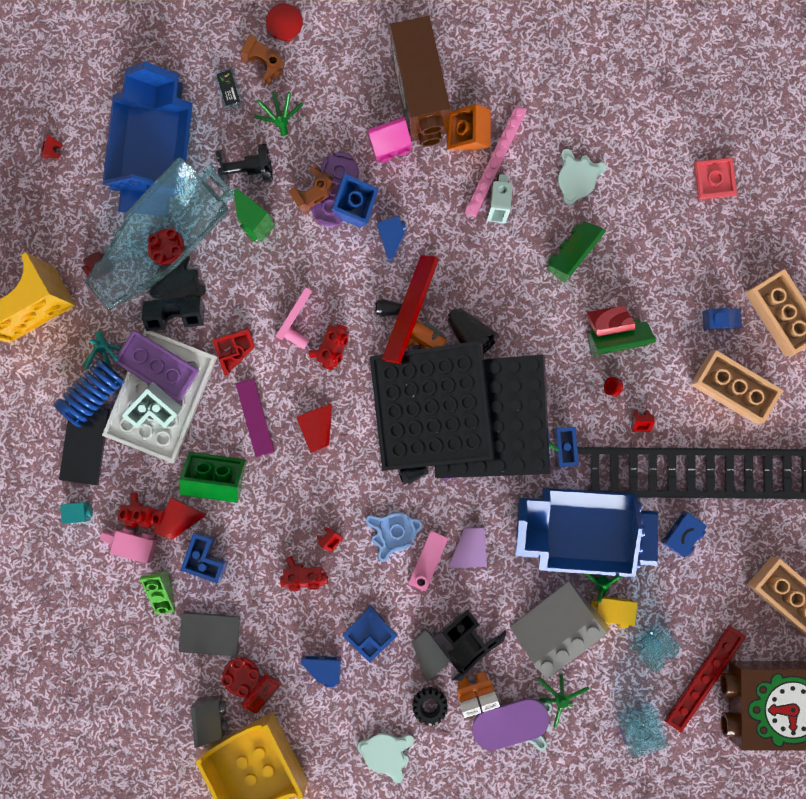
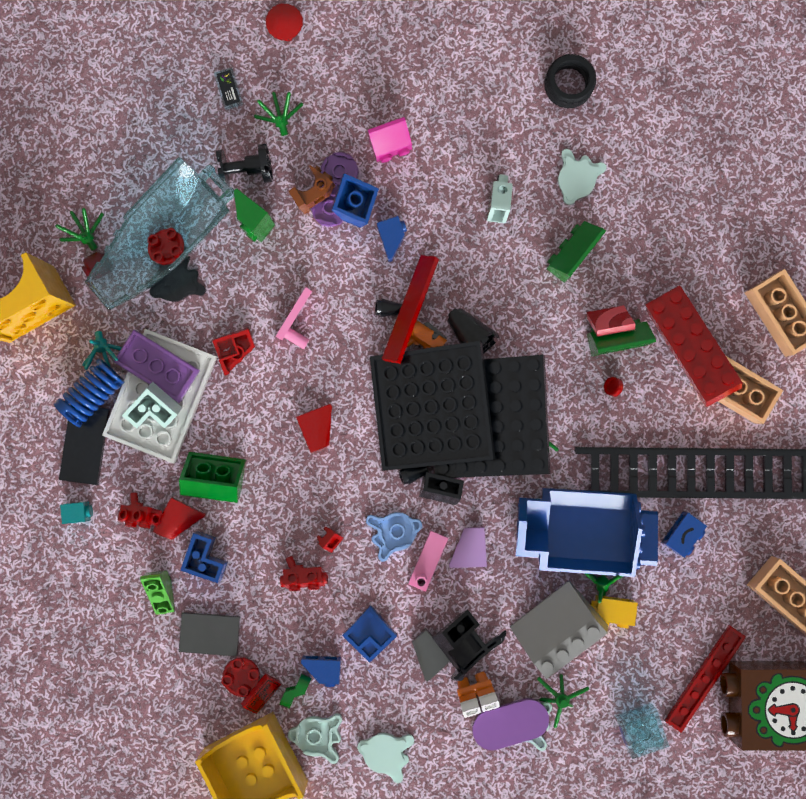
red tile [40,135,63,159] -> none
bright pink hinge [100,527,158,563] -> none
blue panel [102,61,193,217] -> none
black arch [141,296,204,331] -> none
dark grey slope [191,695,228,748] -> none
magenta tile [235,378,275,457] -> none
dark orange tile [240,34,285,86] -> none
red brick [309,323,350,370] -> none
reddish brown brick [390,15,450,147] -> none
black tyre [413,687,448,726] -> none
orange slope [447,104,491,150] -> none
bright pink piece [465,105,527,218] -> none
blue brick [553,427,579,467] -> none
clear light blue brick [628,622,682,673] -> none
red tile [631,410,655,432] -> none
coral tile [694,157,737,200] -> none
blue slope [702,308,742,331] -> none
none -> green plant [55,208,104,251]
none -> green piece [279,673,311,709]
none -> light aqua tile [288,713,342,764]
none -> black brick [419,472,464,505]
none -> black tyre [544,54,596,109]
none -> red brick [645,285,743,407]

